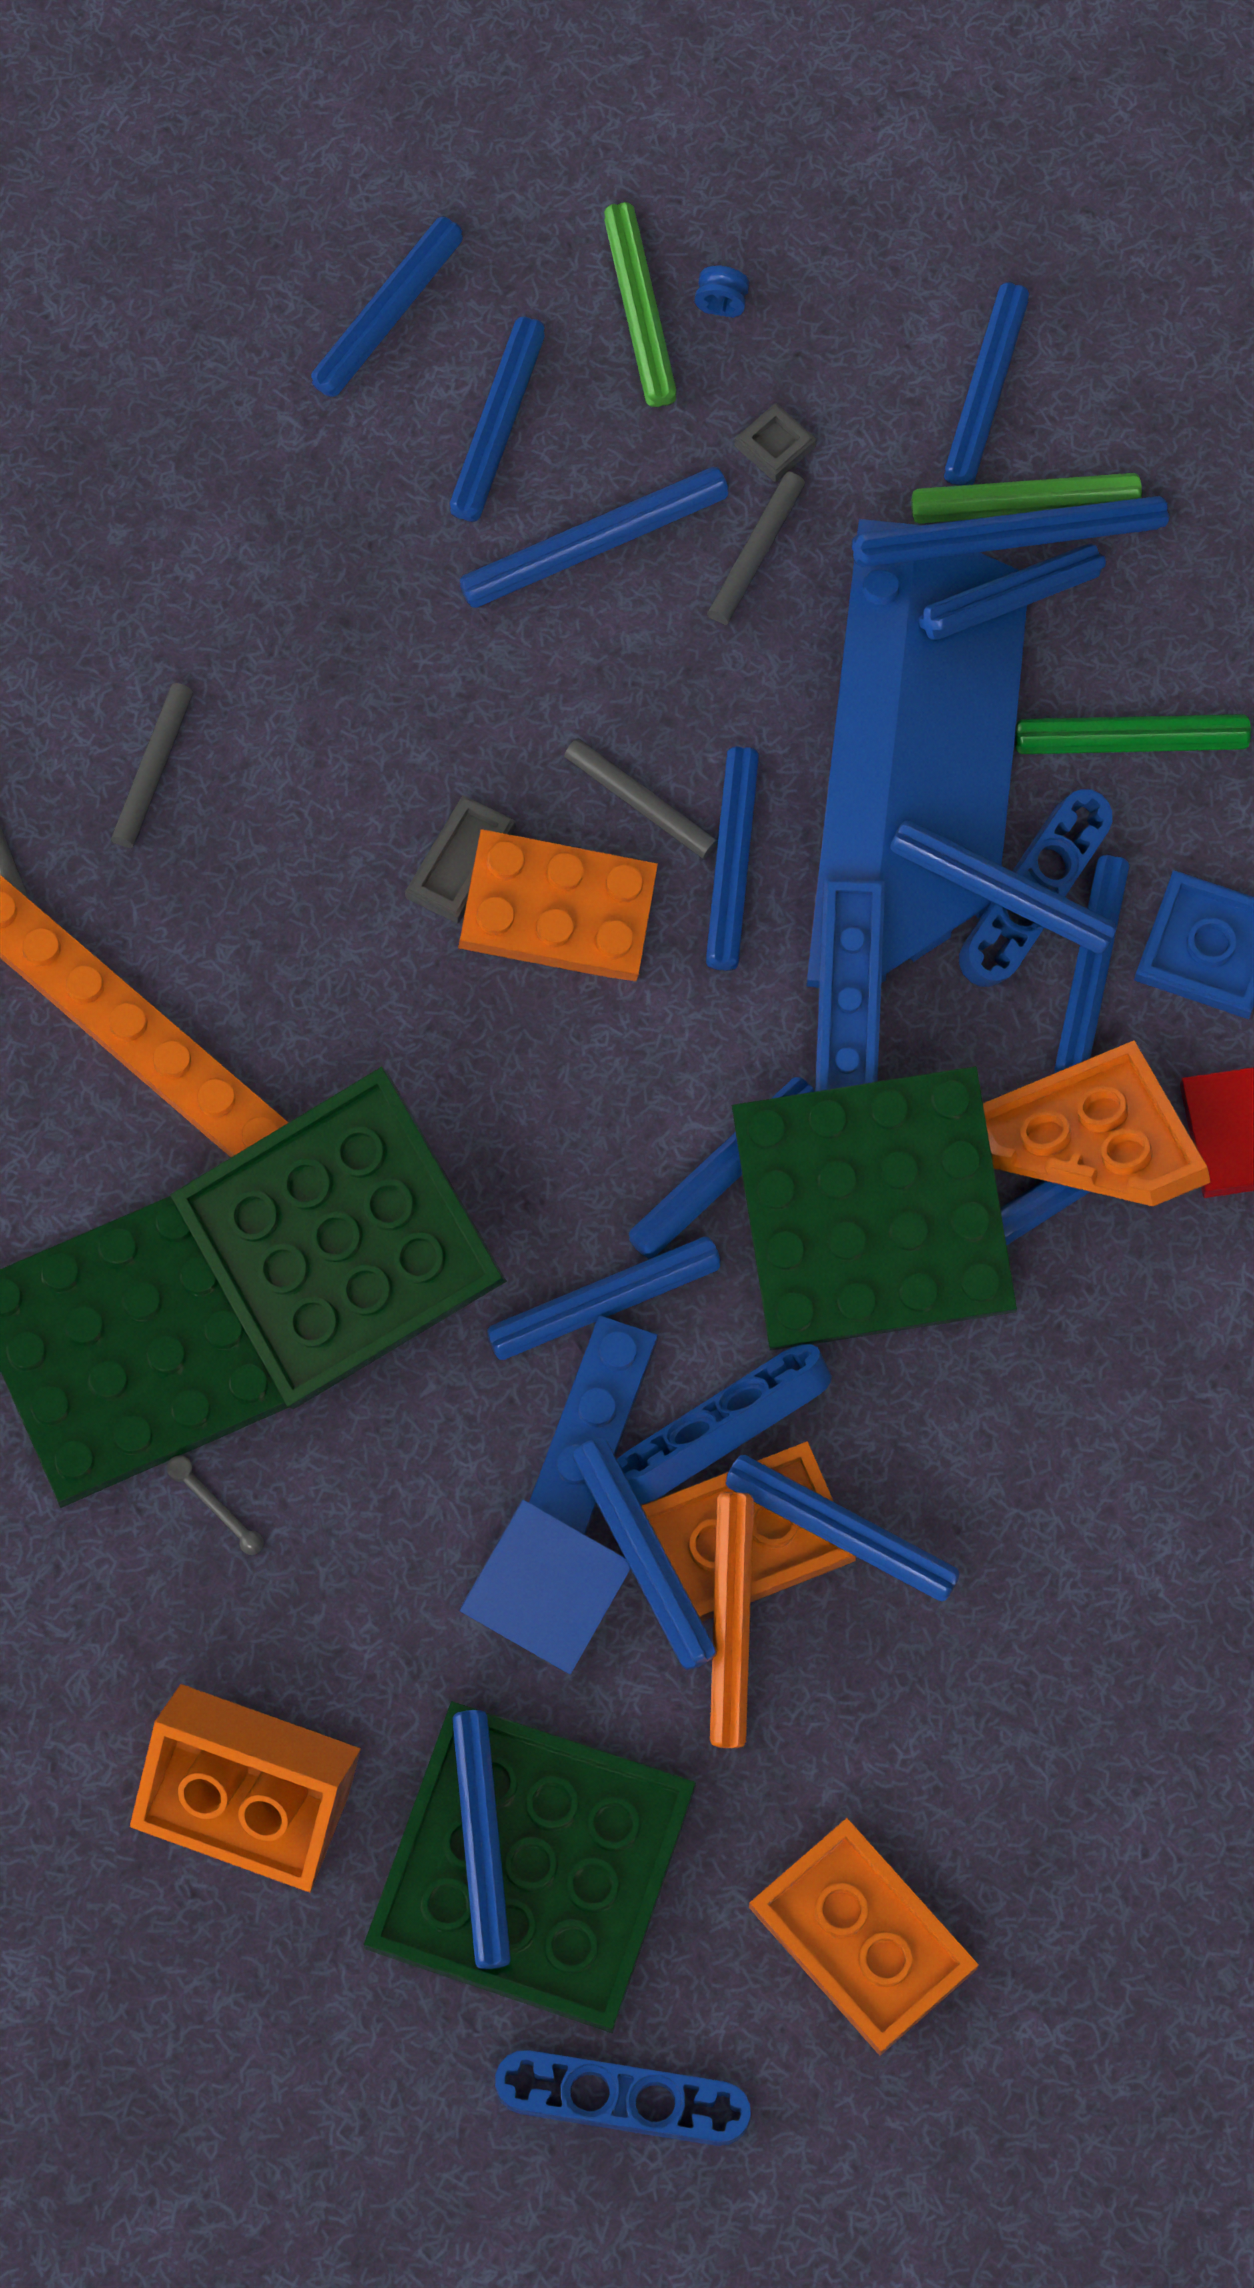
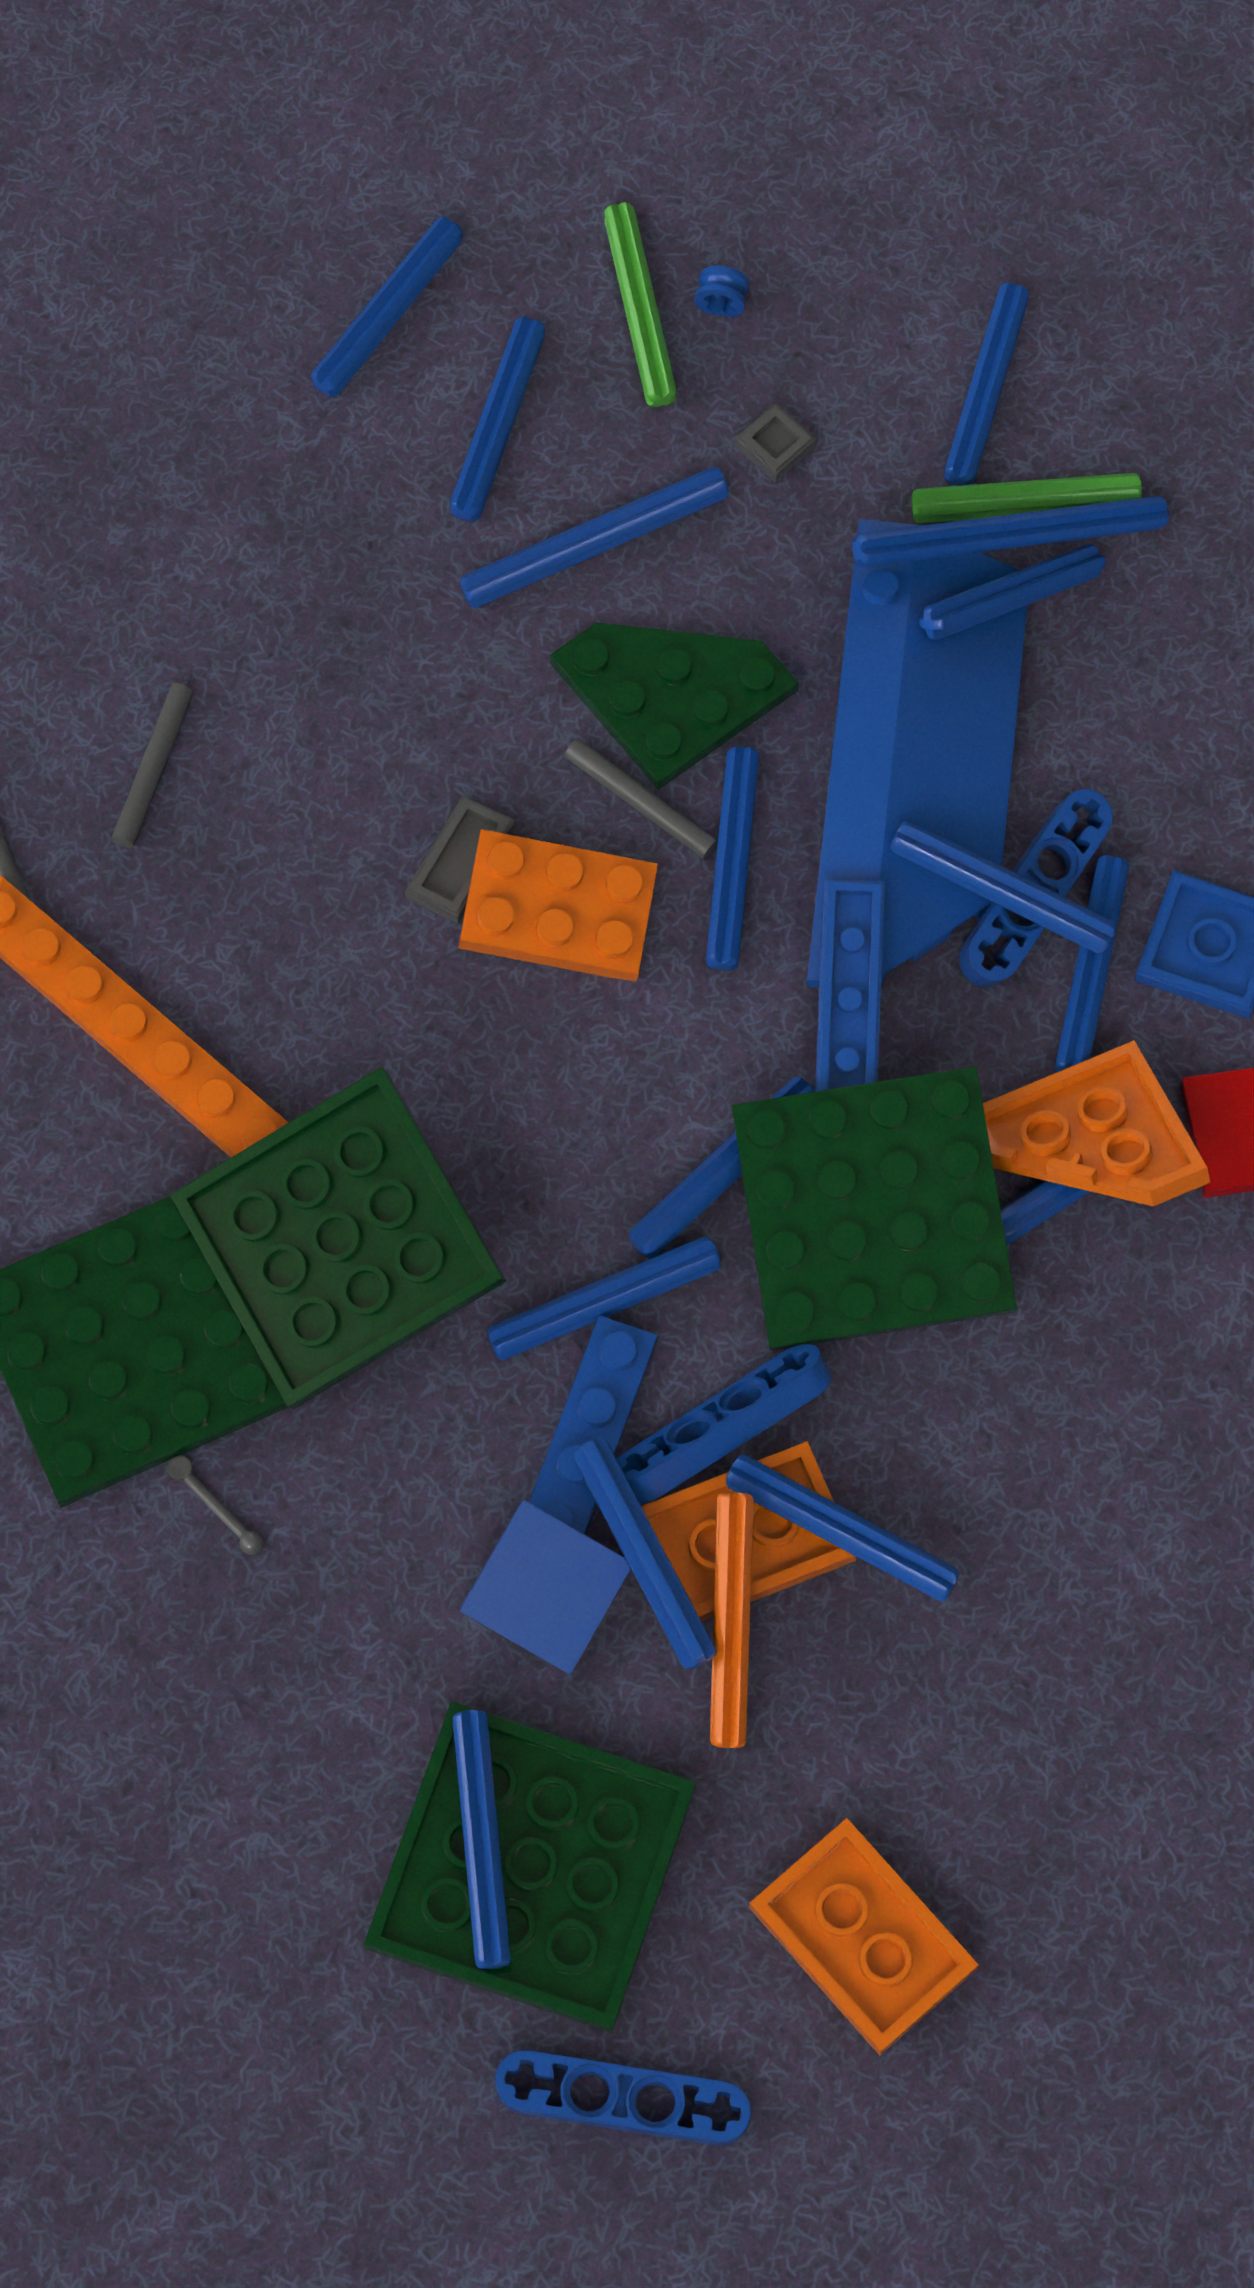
orange slope [130,1684,361,1893] -> none
dark grey bar [707,472,805,625] -> none
green axle [1015,714,1251,754] -> none
none -> dark green plate [550,622,798,790]

